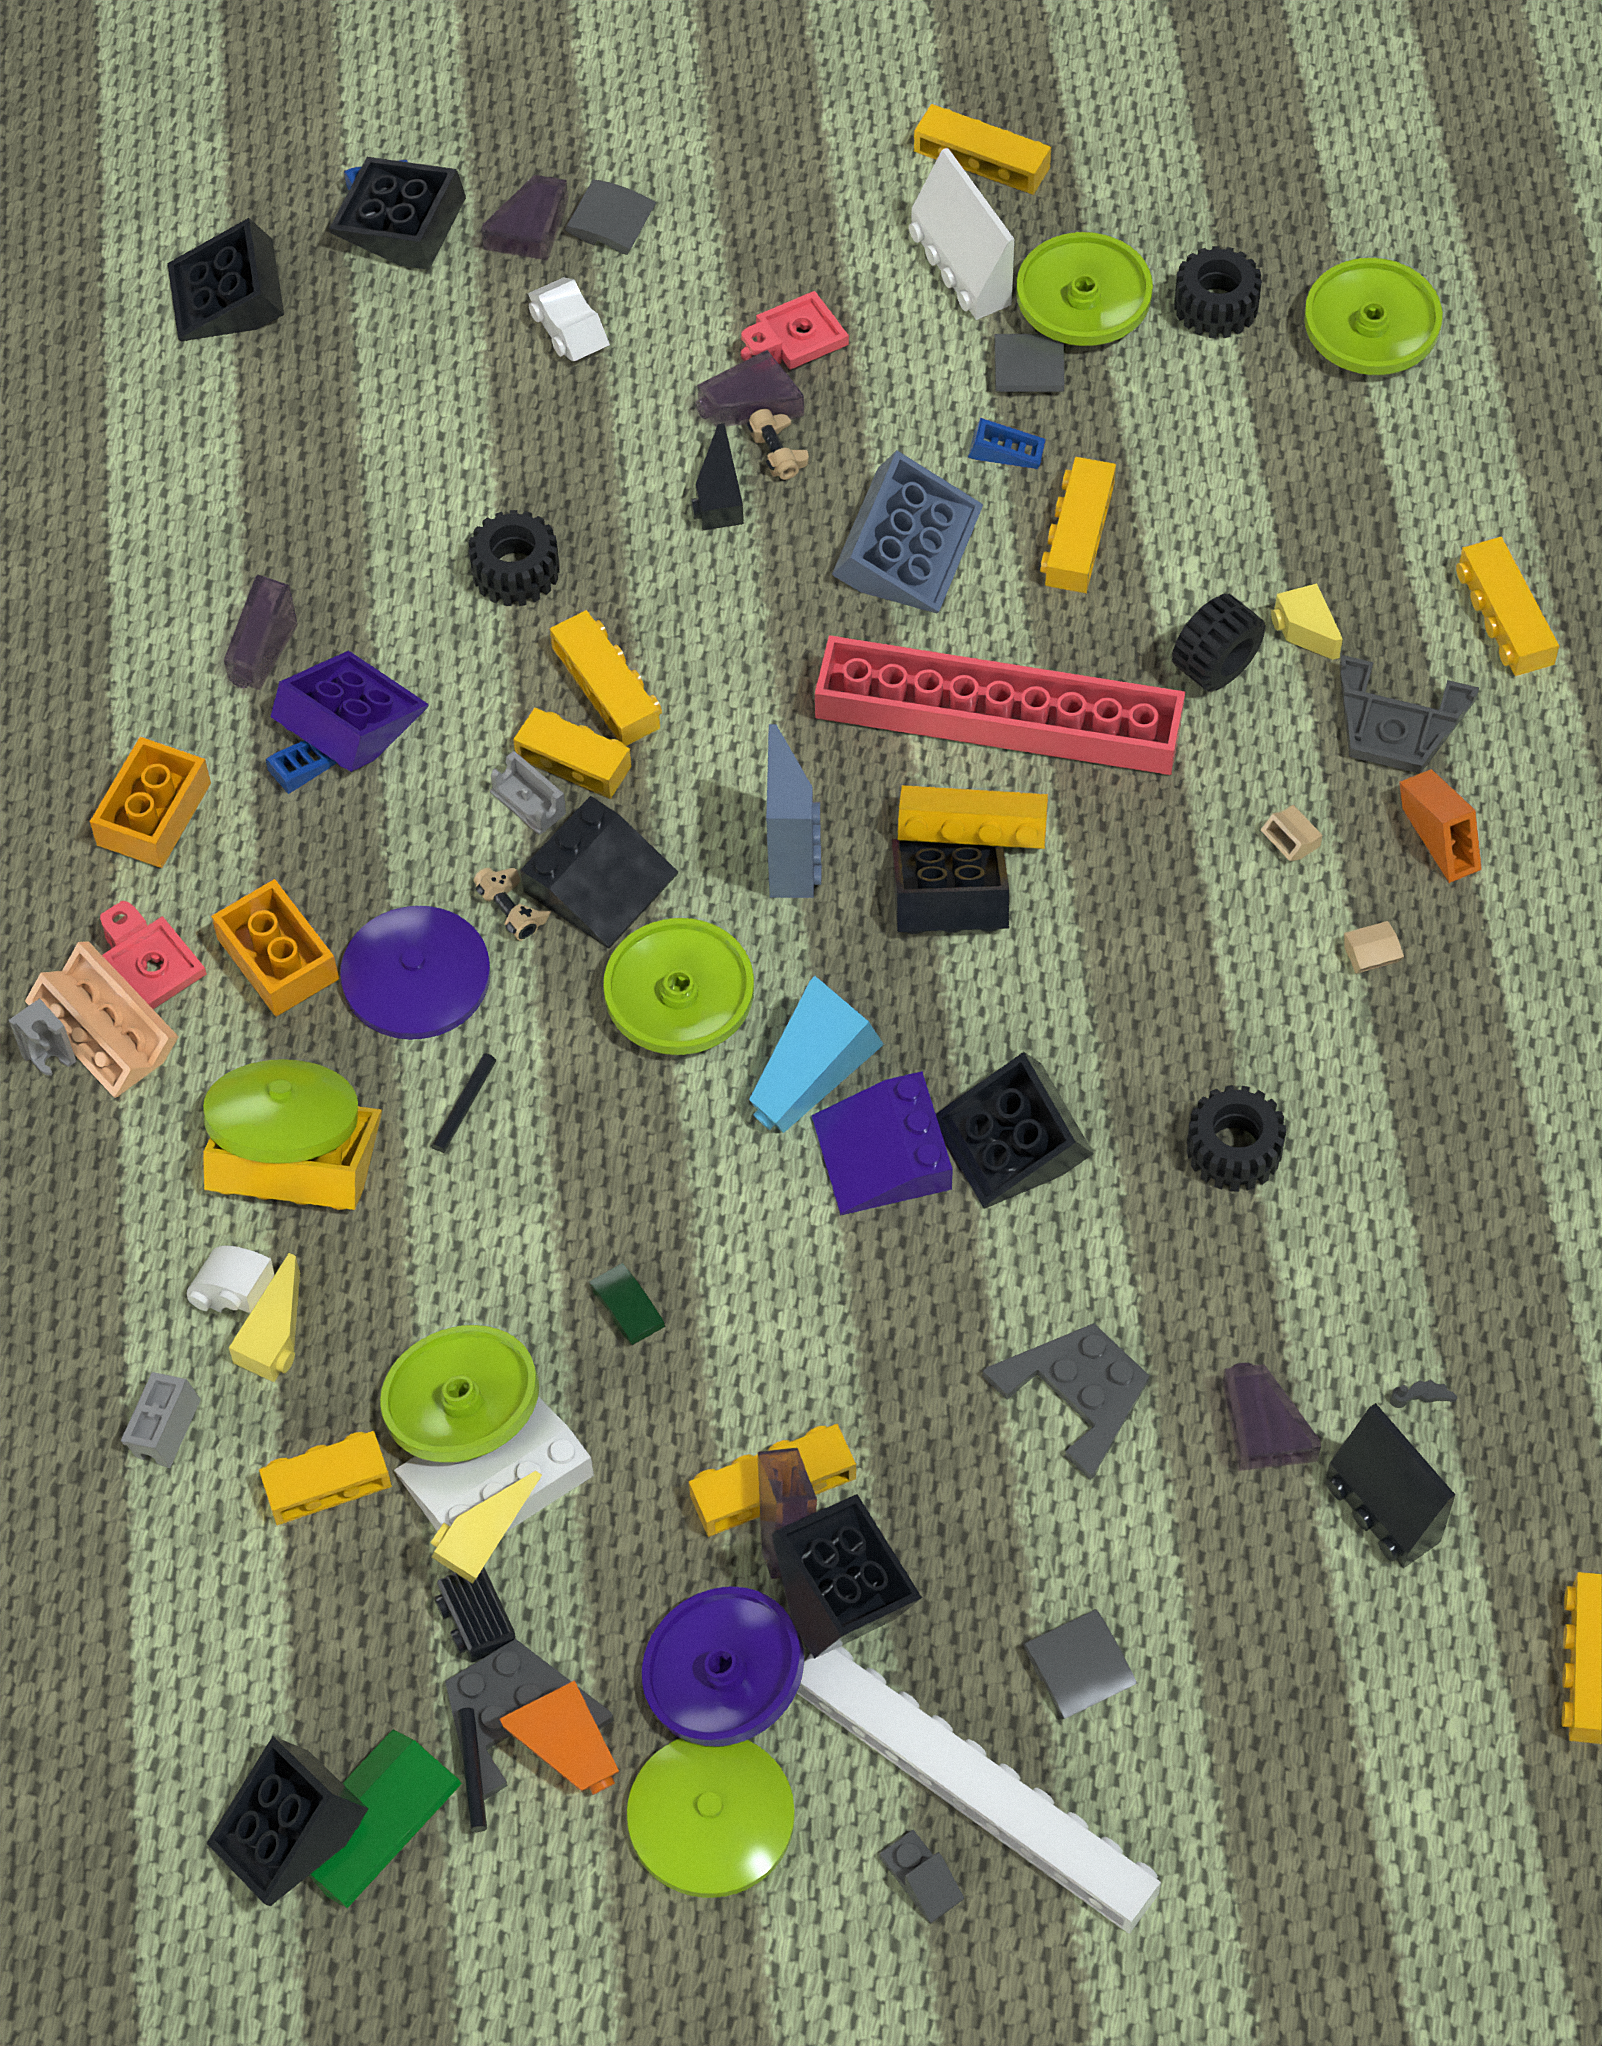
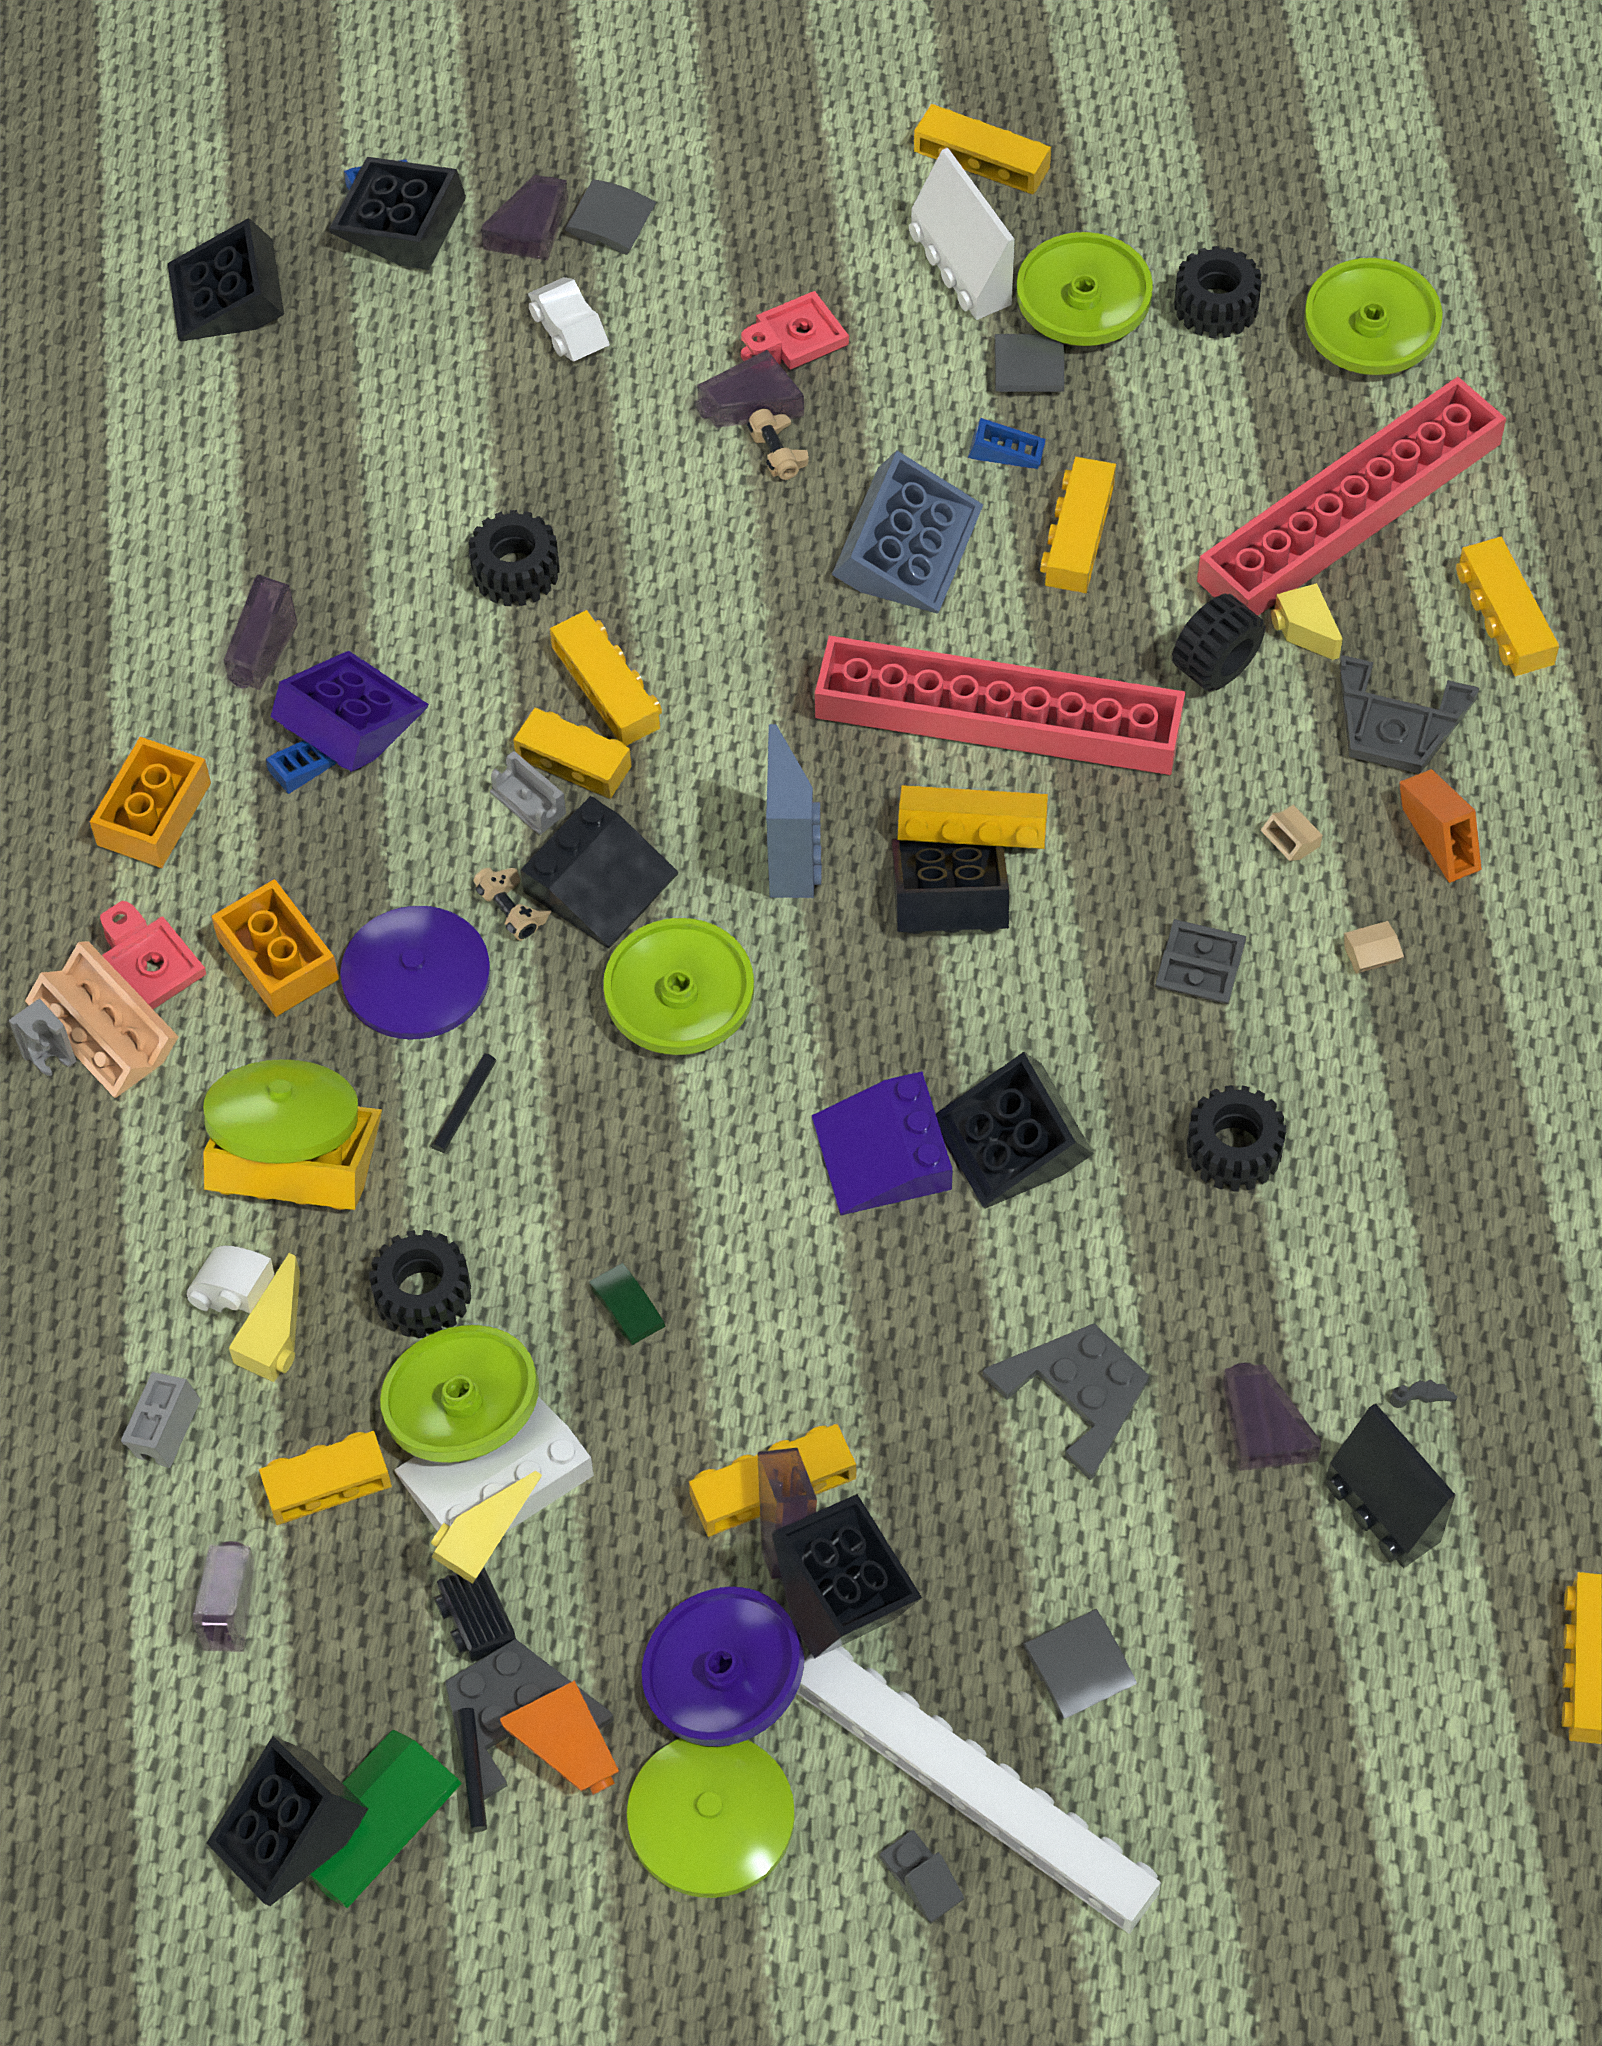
black slope [690,423,744,531] -> none
medium azure slope [749,976,884,1133] -> none
none -> slope [192,1541,255,1652]
none -> black tyre [369,1230,471,1338]
none -> dark grey slope [1155,919,1246,1004]
none -> coral brick [1197,376,1506,616]

